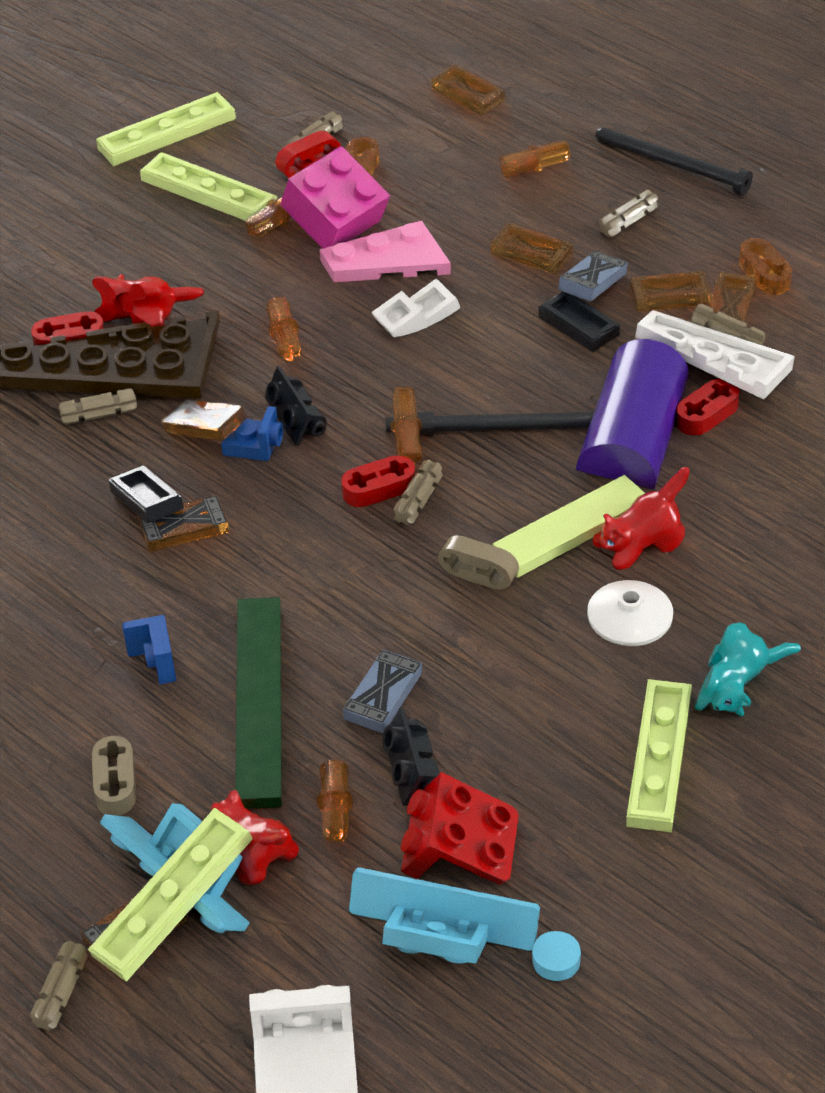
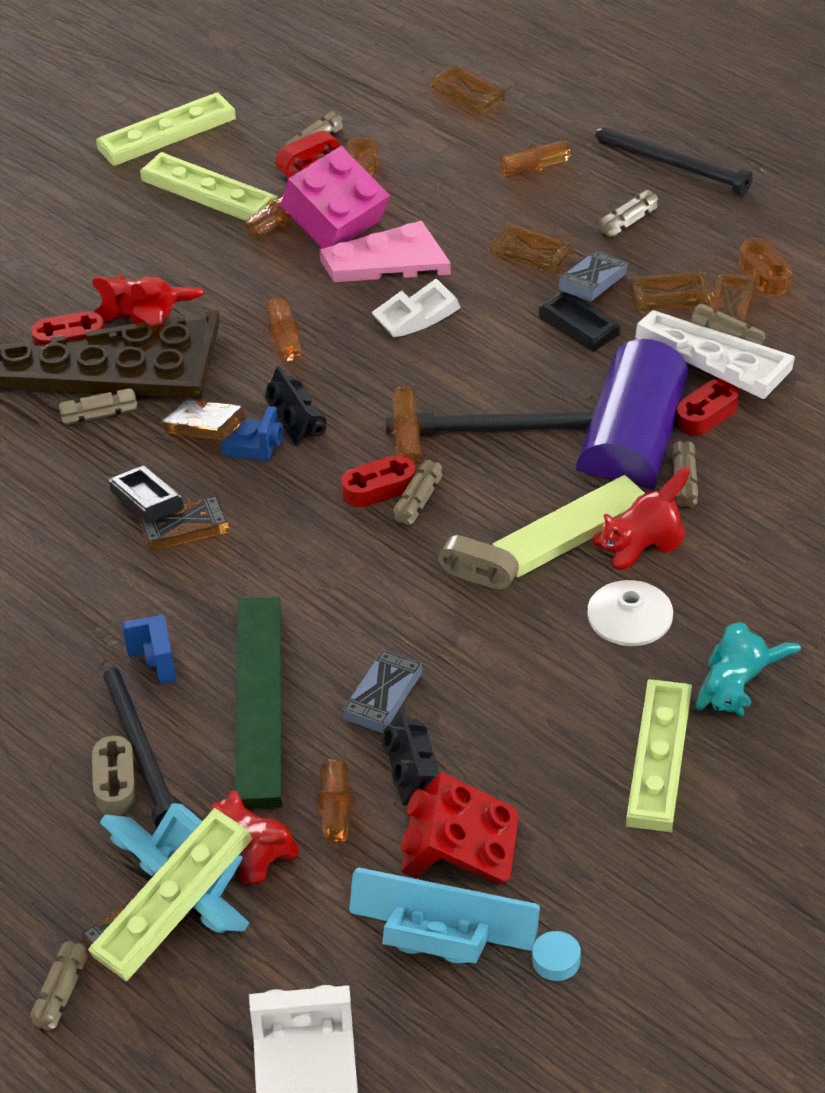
none -> black bar [103,667,181,828]
none -> dark tan axle [672,441,698,508]

